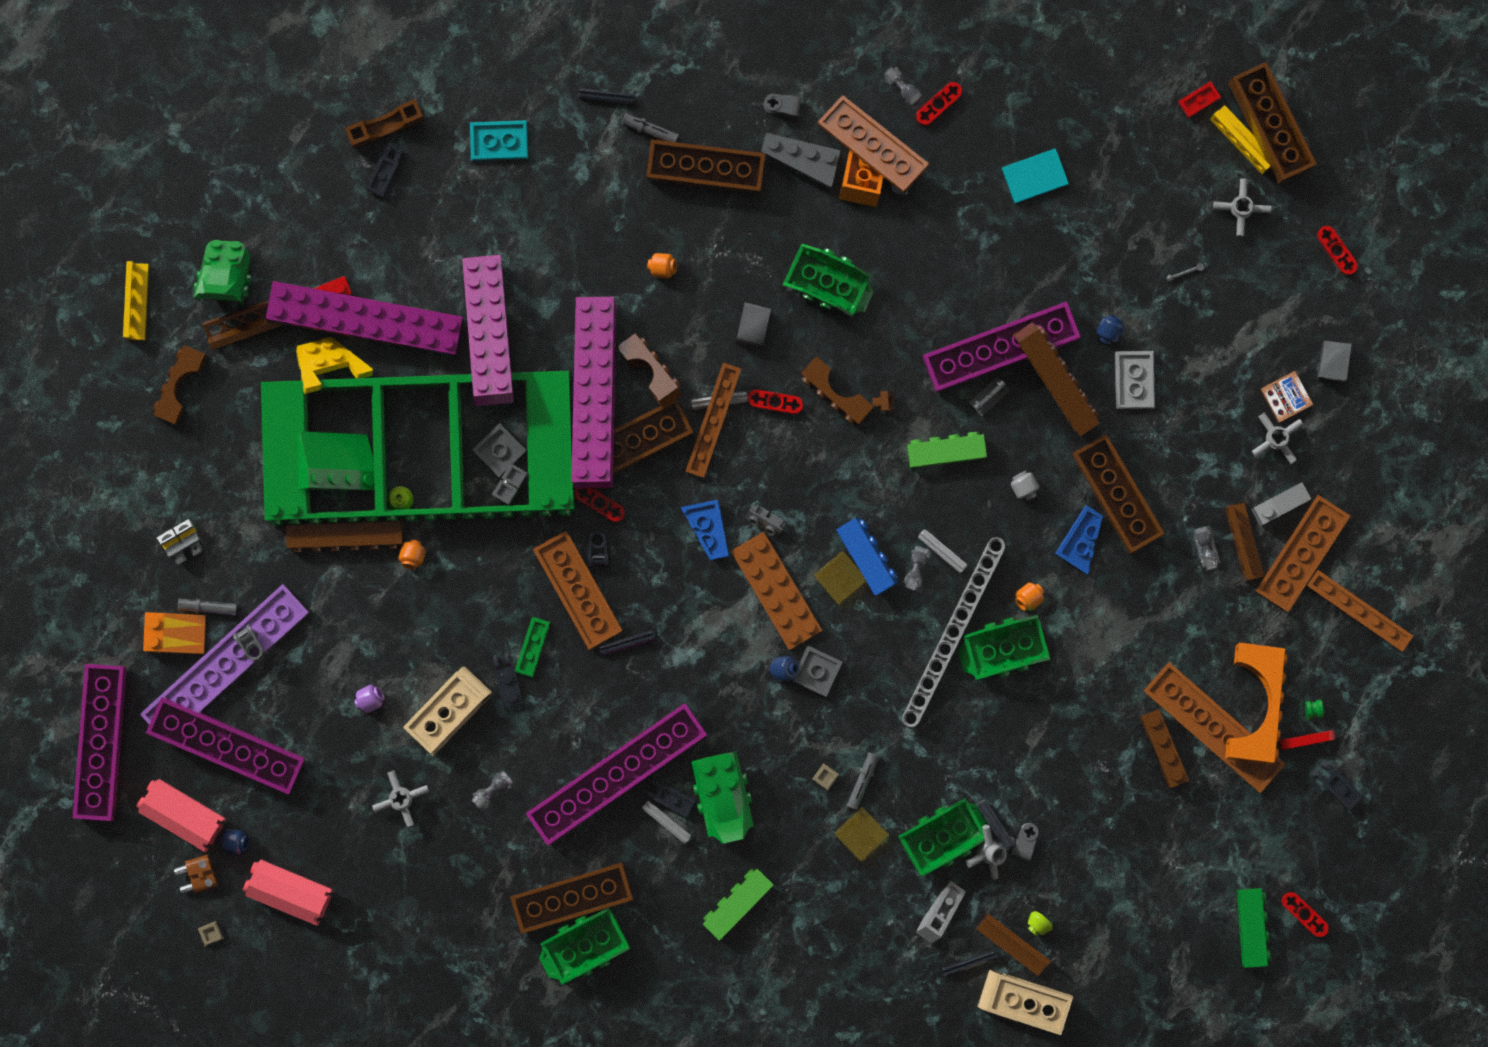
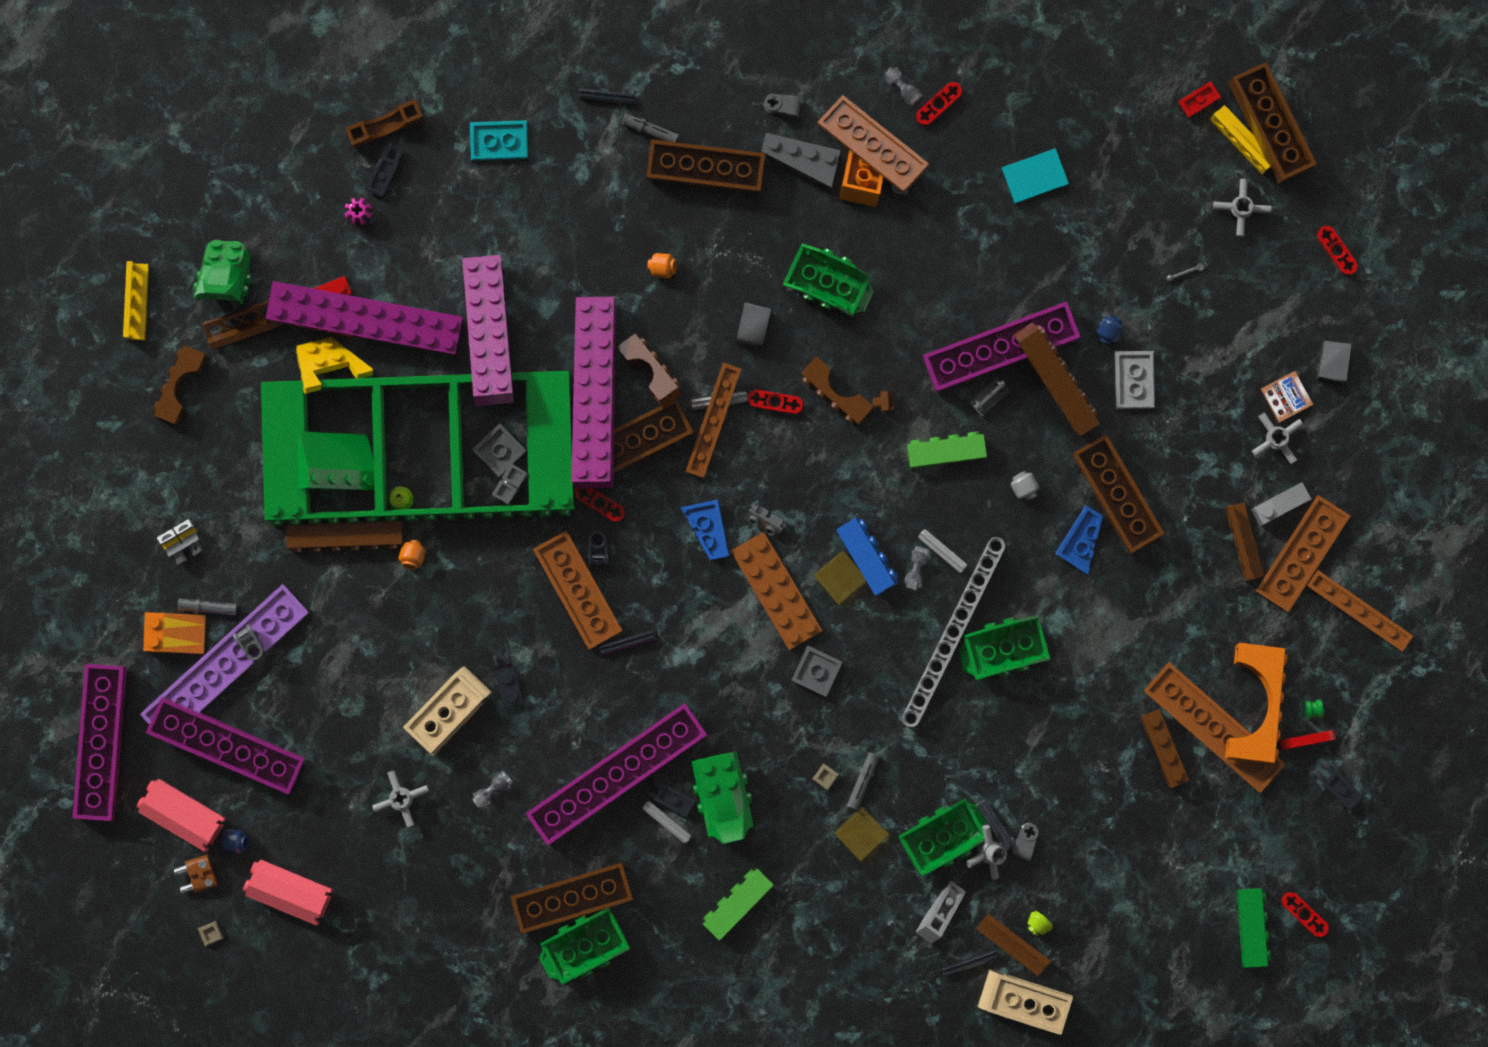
medium lavender head [354,685,384,713] -> none
green tile [515,617,551,677] -> none
dark blue head [770,656,799,682] -> none
orange head [1015,583,1044,611] -> none
clear piece [1193,526,1221,570] -> none
none -> dark pink piece [344,197,372,225]

